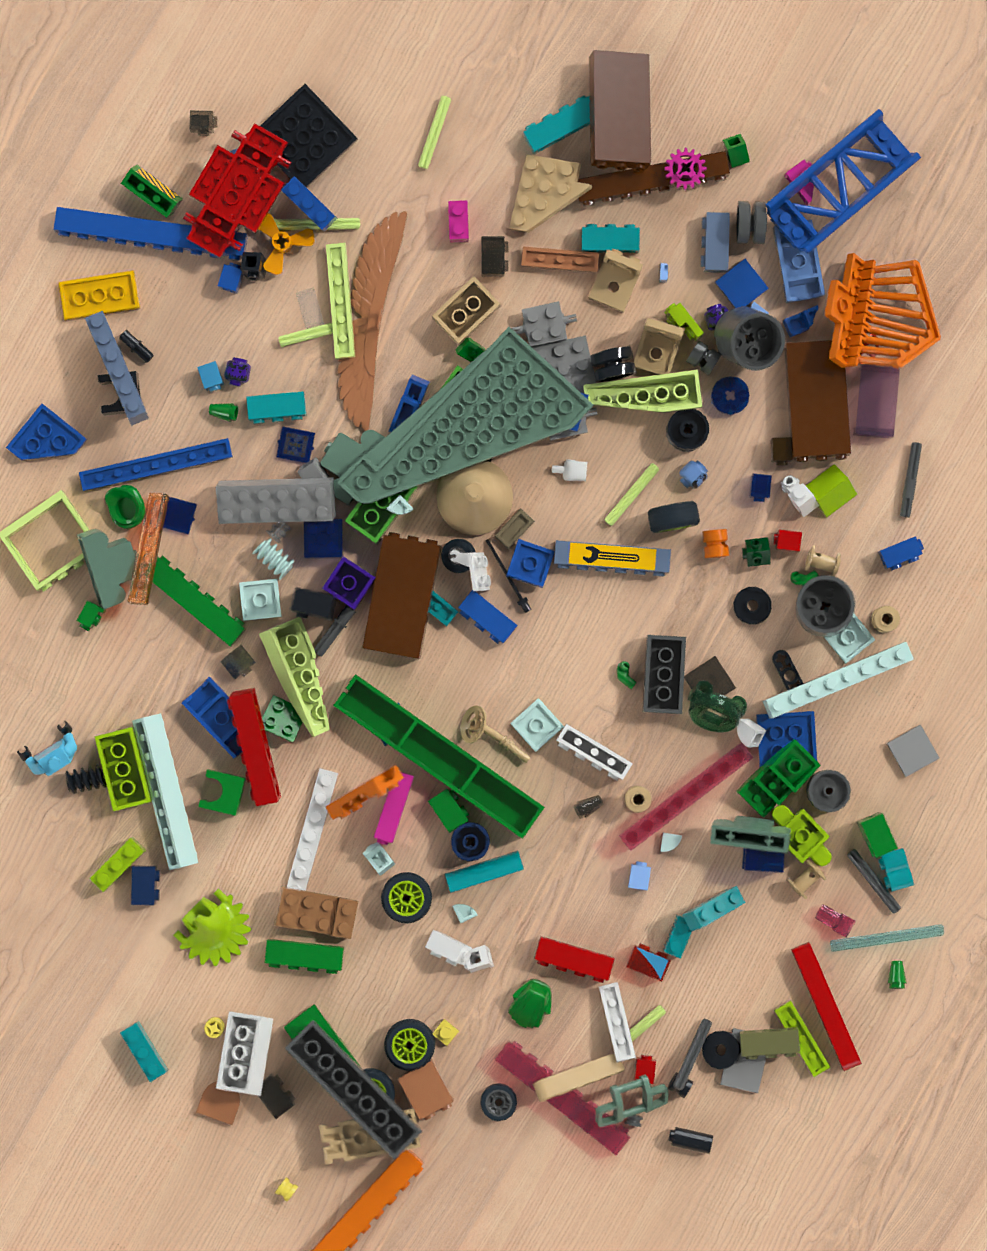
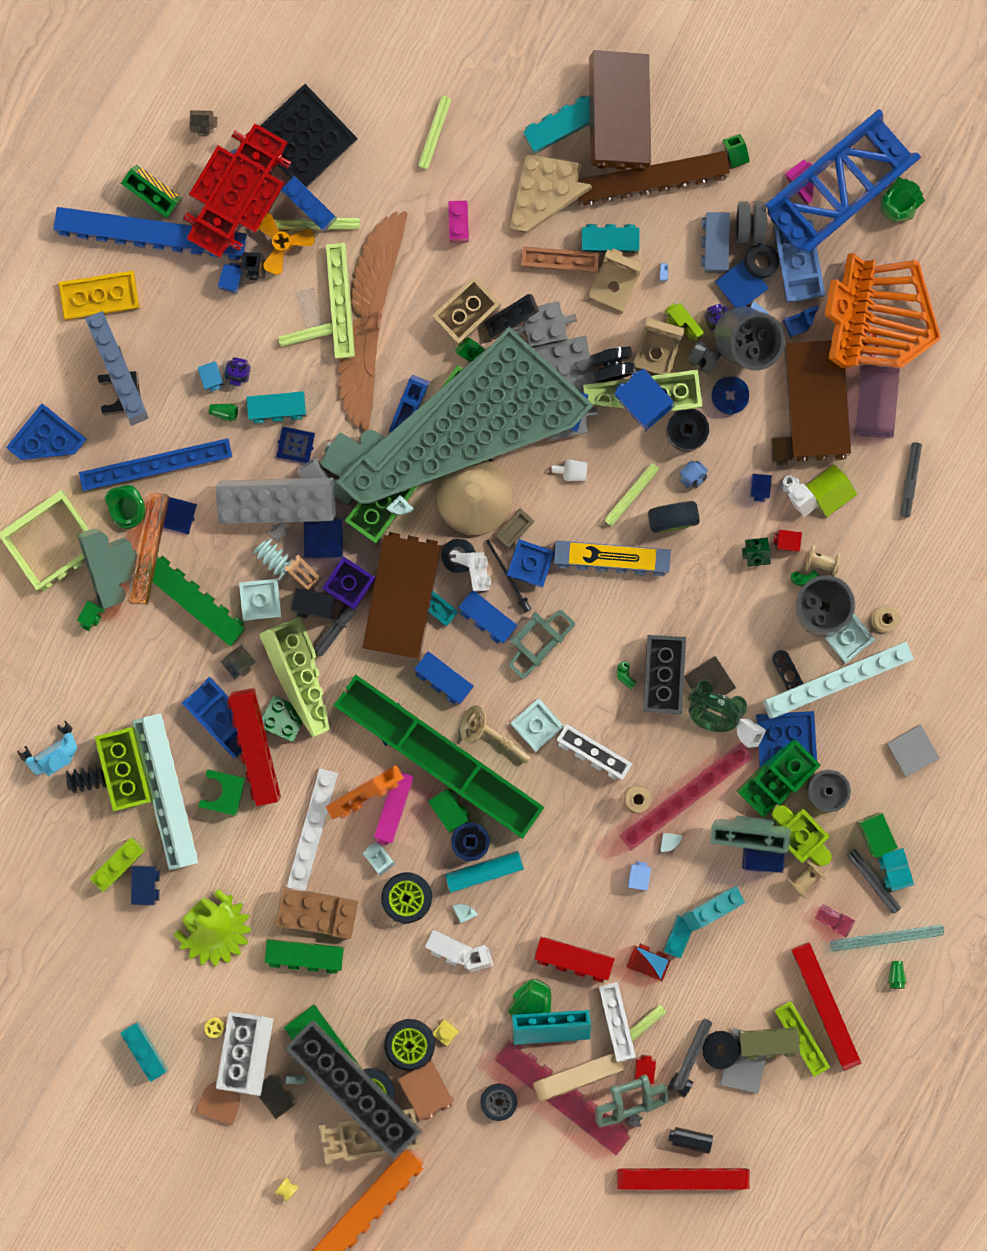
black axle [119,330,154,363] -> none
clear smoke brick [481,236,508,277] -> none
clear smoke cone [574,795,603,819] -> none
dark pink gear [664,148,706,190] -> none
orange wheel [702,529,729,558] -> none
black tile [733,587,772,625] -> none
blue brick [878,536,924,571] -> none
none -> light nougat tile [285,555,321,590]
none -> light aqua tile [286,1074,306,1084]
none -> blue brick [414,651,474,705]
none -> black plate [484,294,539,340]
none -> sand green bar [509,610,575,679]
none -> teal brick [511,1010,591,1045]
none -> blue brick [614,368,675,431]
none -> red beam [617,1168,750,1190]
none -> black tyre [744,244,779,279]
none -> green hair [880,177,926,223]

